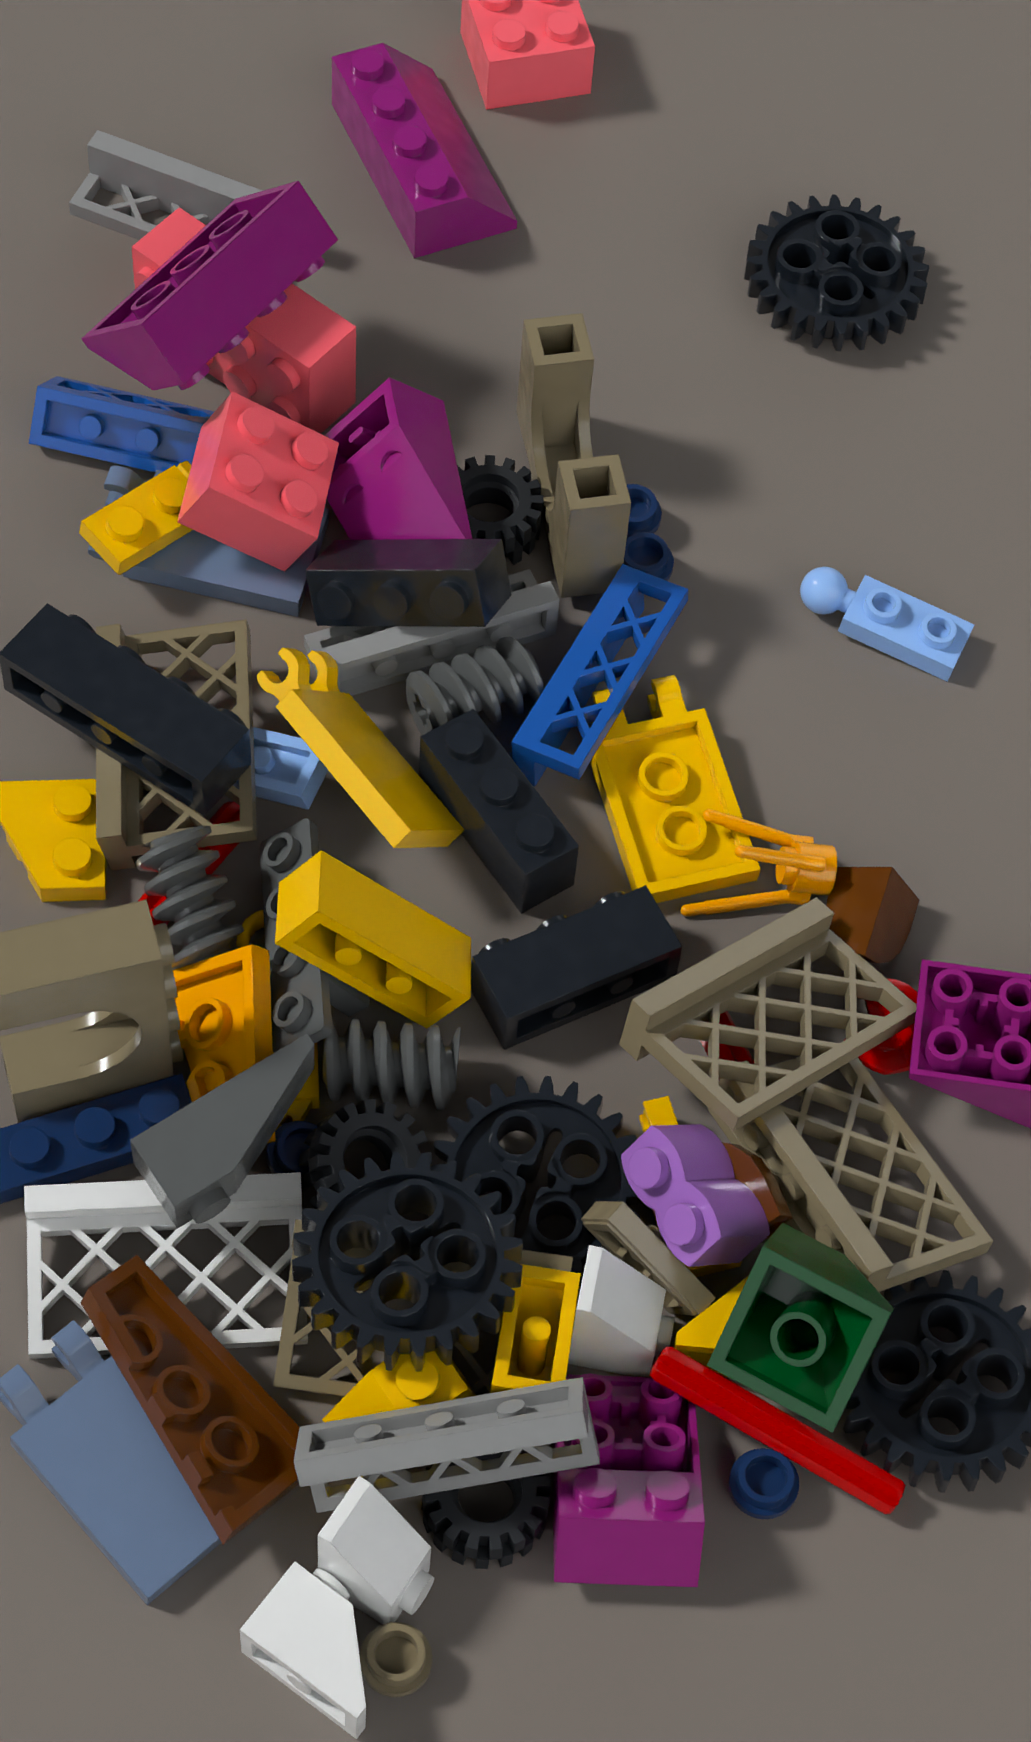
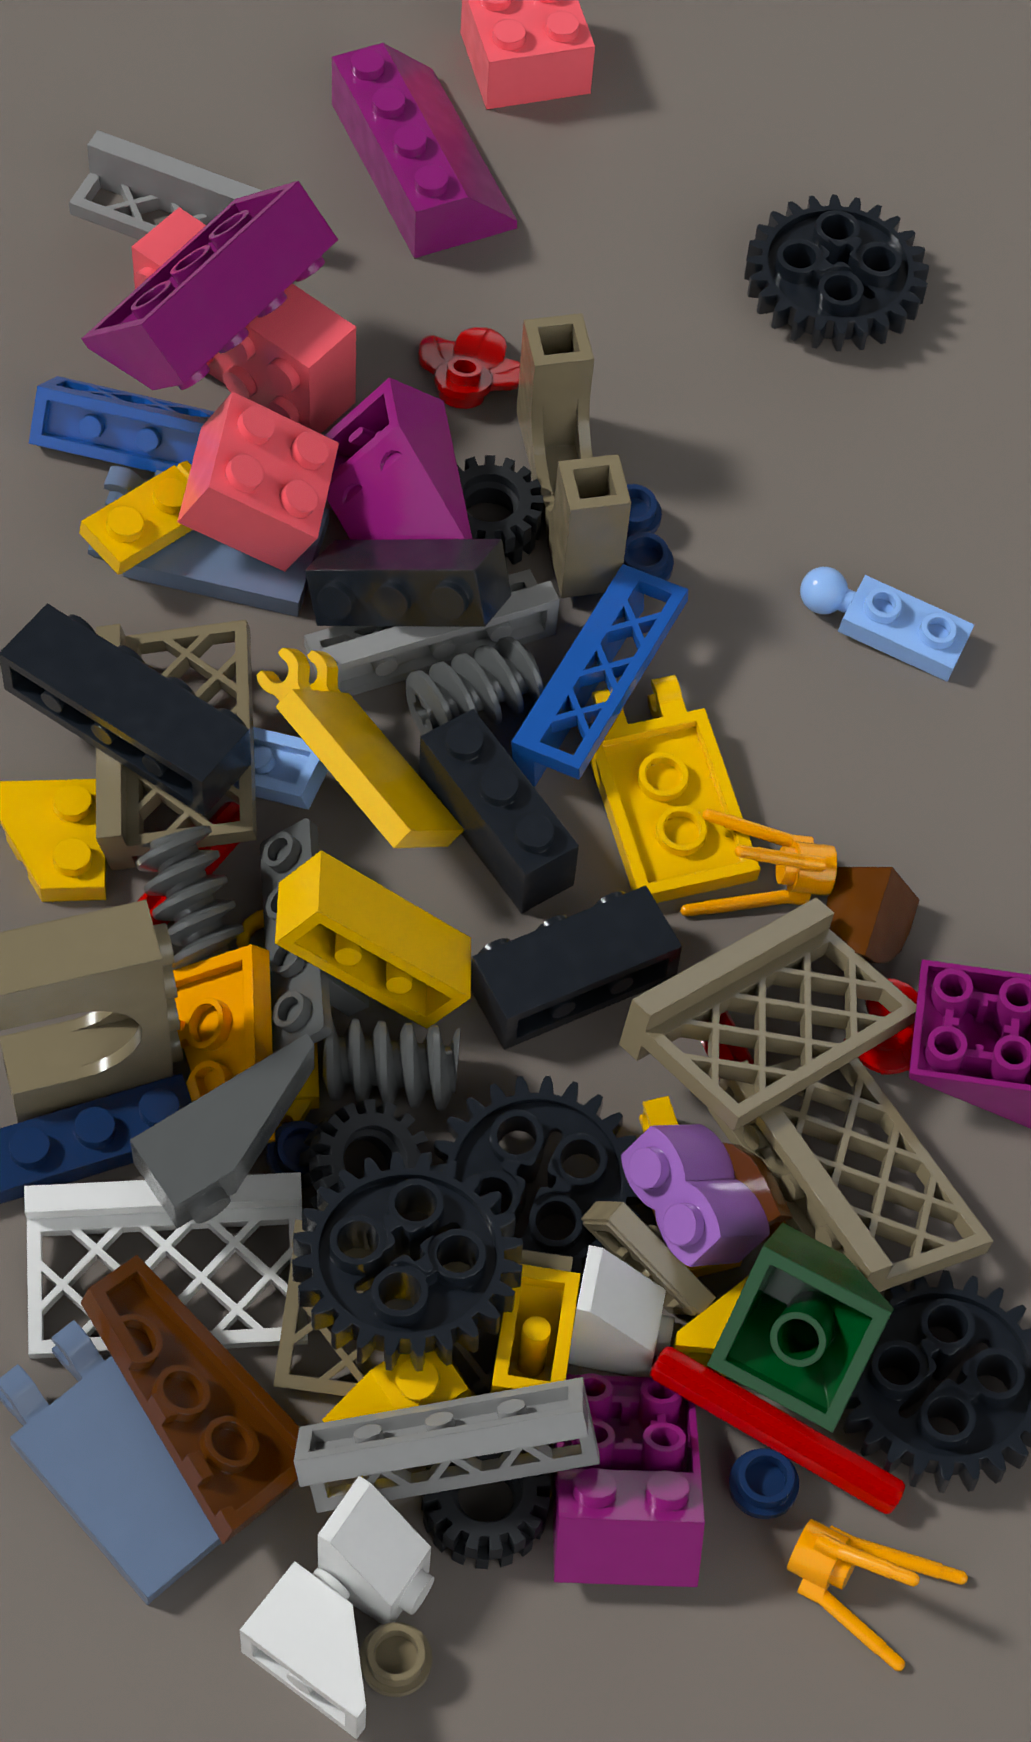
none -> red plate [418,327,520,409]
none -> light orange plant [787,1519,968,1671]

